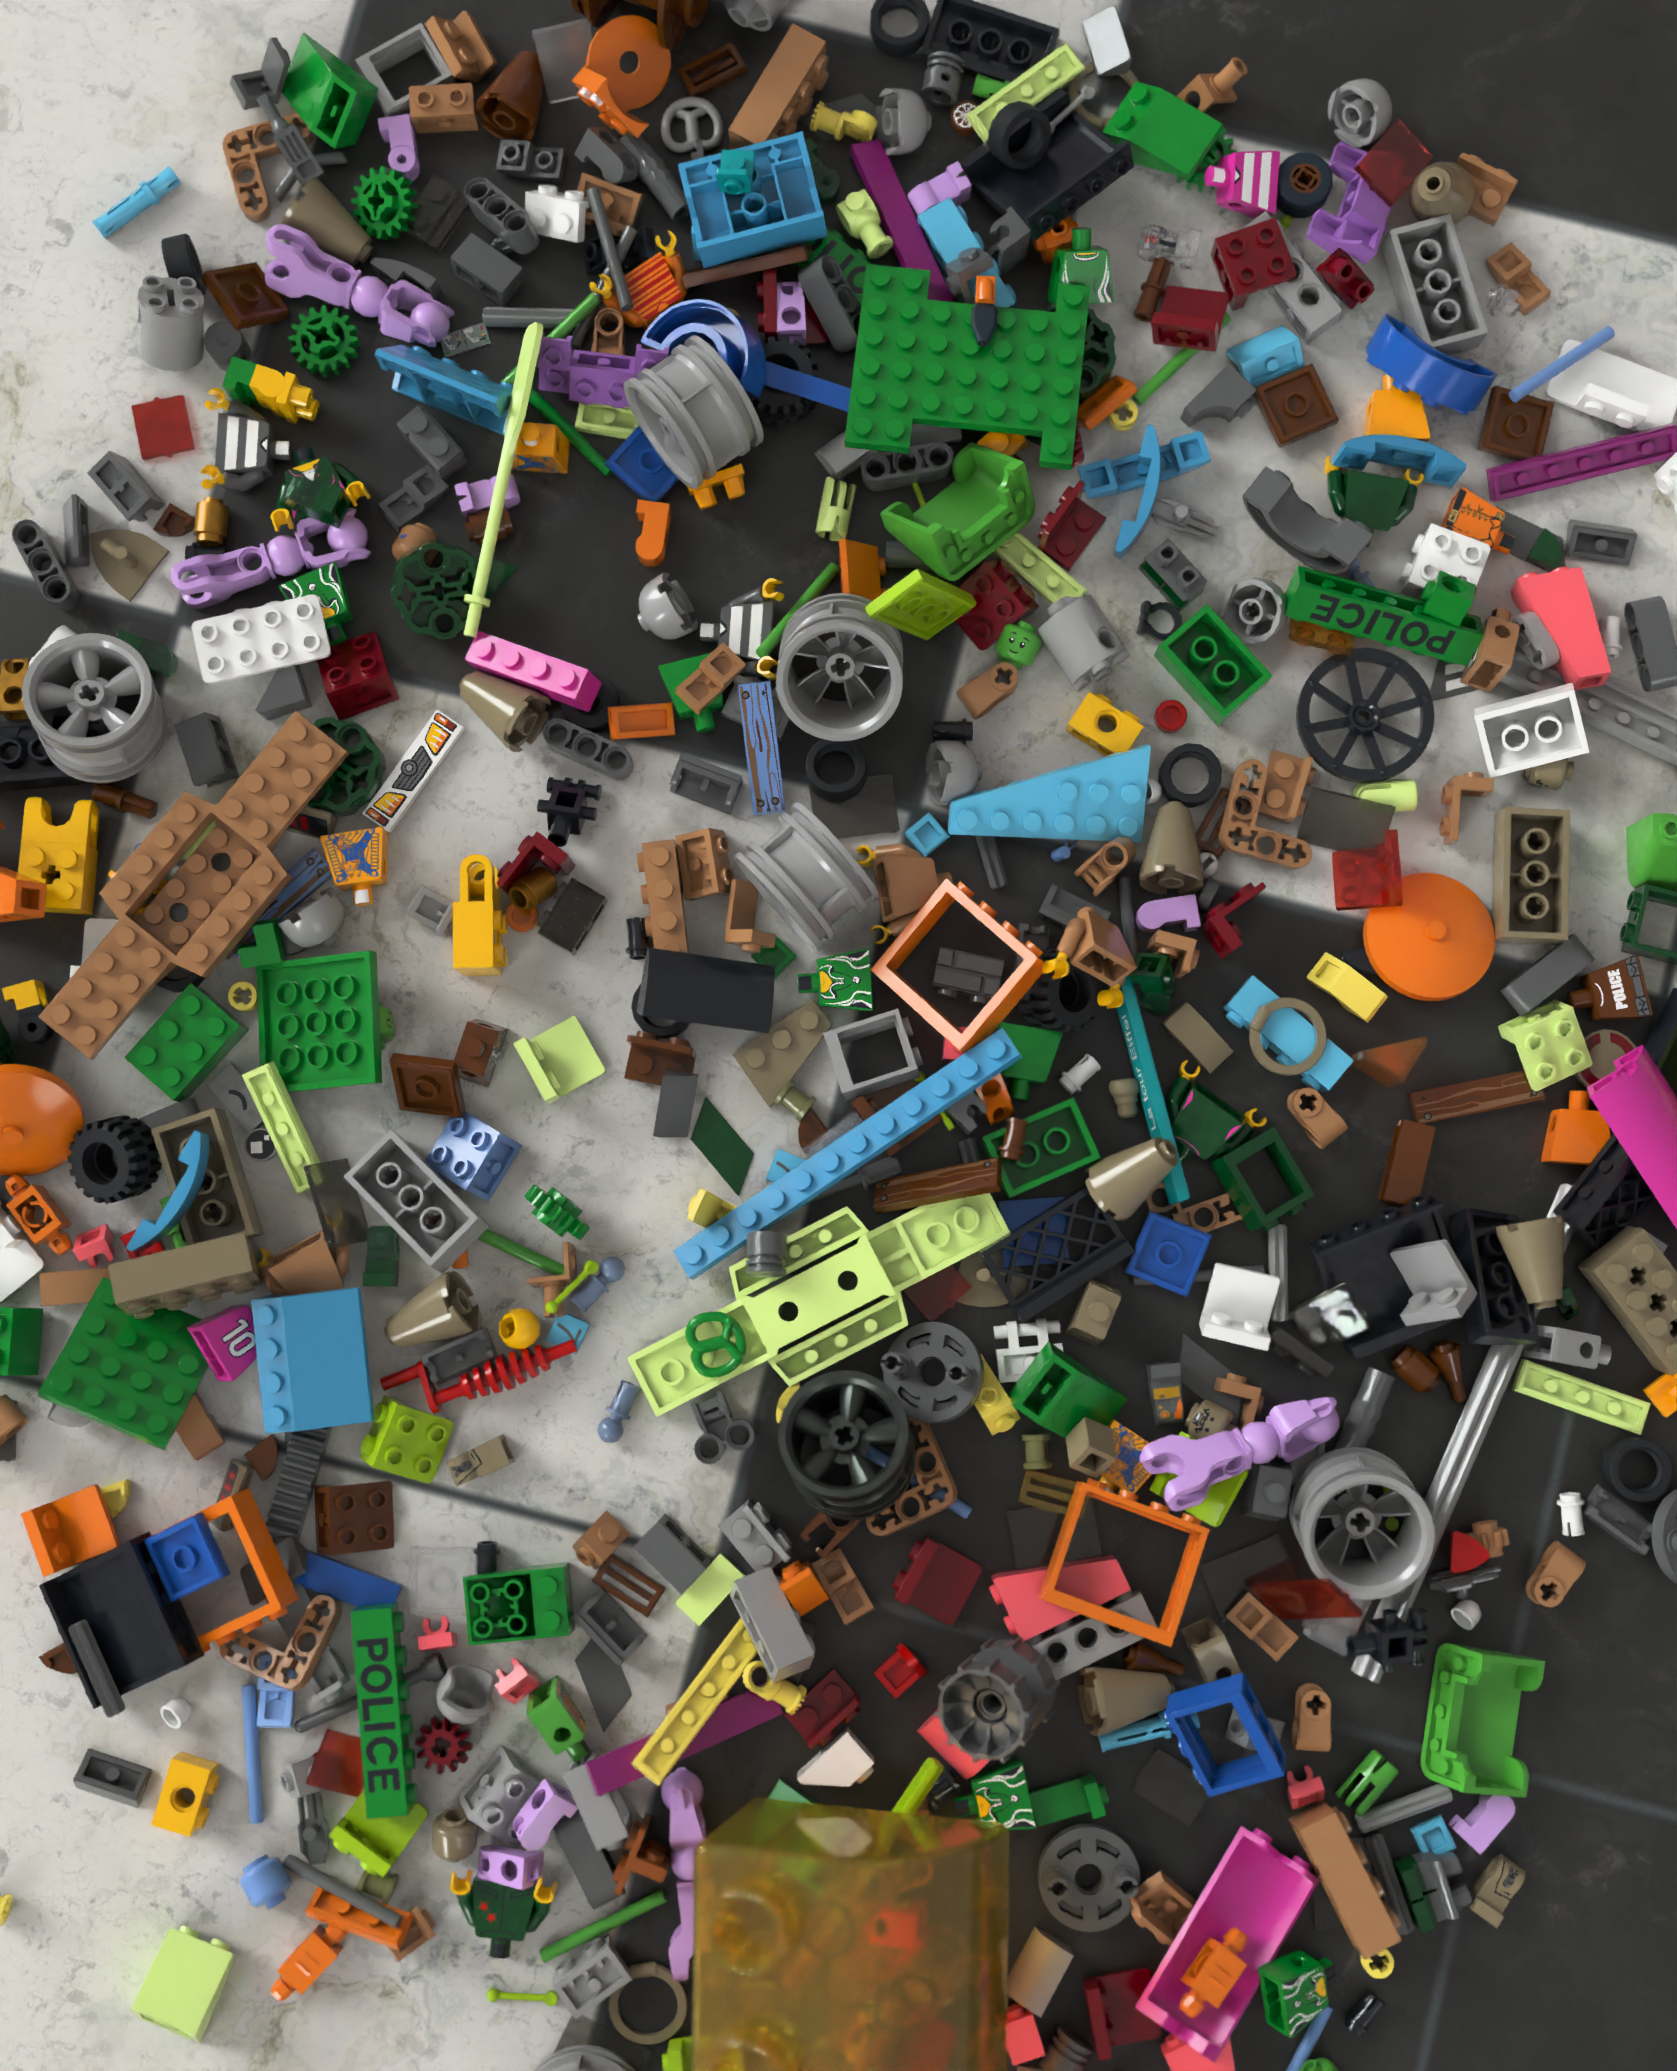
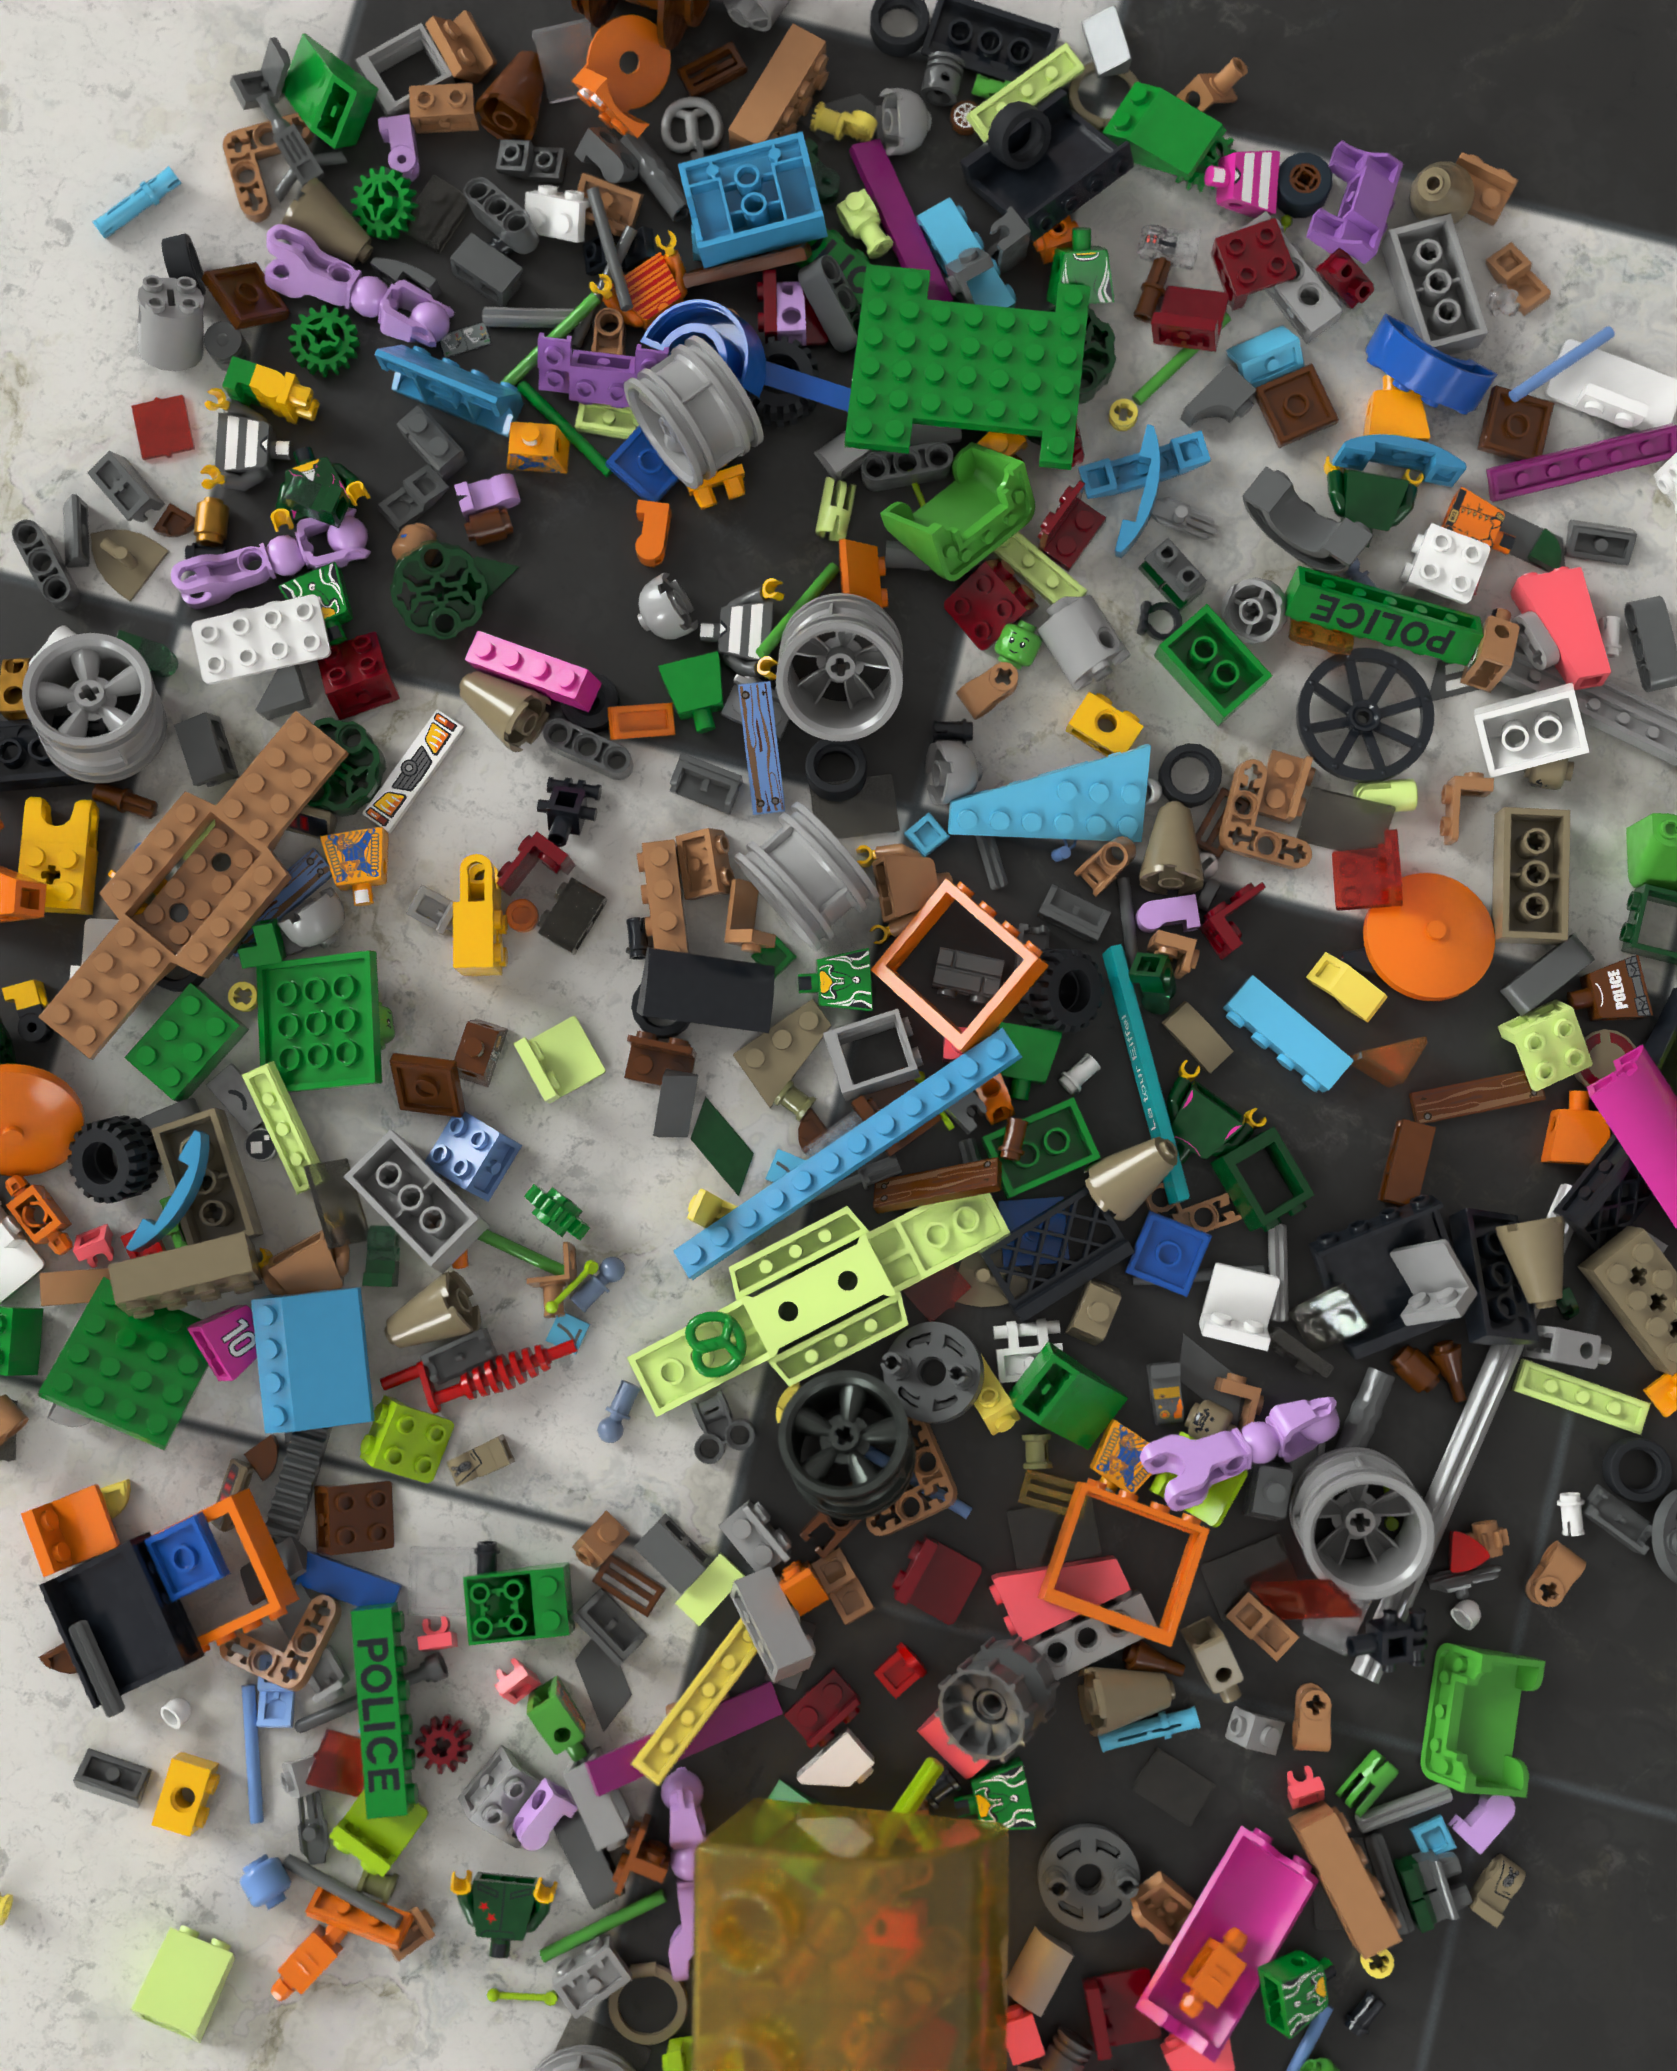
medium nougat slope [176,1390,226,1461] -> none
dark tan head [432,1807,477,1862] -> none
light grey helmet [436,1664,496,1725] -> none
yellowish green piece [463,322,543,638] -> none
lavender leg [477,1845,544,1890] -> none
yellow piece [499,1307,540,1350] -> none
pearl gold brick [509,867,557,910] -> none
medium nougat slope [675,642,746,715] -> none
teal bracket [716,150,756,195] -> none
light yellow connector [742,1661,807,1715] -> none
dark grey piece [746,1231,787,1278] -> none
lime tile [864,569,977,641] -> none
lavender leg [907,161,971,215] -> none
black piece [971,276,998,347] -> none
green bracket [1029,1773,1109,1826] -> none
medium nougat torso [1042,907,1137,1009] -> none
light grey hinge [1050,85,1095,134] -> none
dark tan brick [1065,1417,1117,1478] -> none
orange tile [1077,375,1138,431] -> none
dark tan piece [1109,1077,1139,1118] -> none
red tile [1154,699,1187,733] -> none
blue window [1164,1672,1286,1797] -> none
dark tan piece [1248,997,1327,1076] -> none
medium nougat piece [1287,1088,1348,1150] -> none
light grey cylinder [1328,78,1393,148] -> none
clear red piece [1354,118,1434,207] -> none
green brick [1421,571,1476,627] -> none

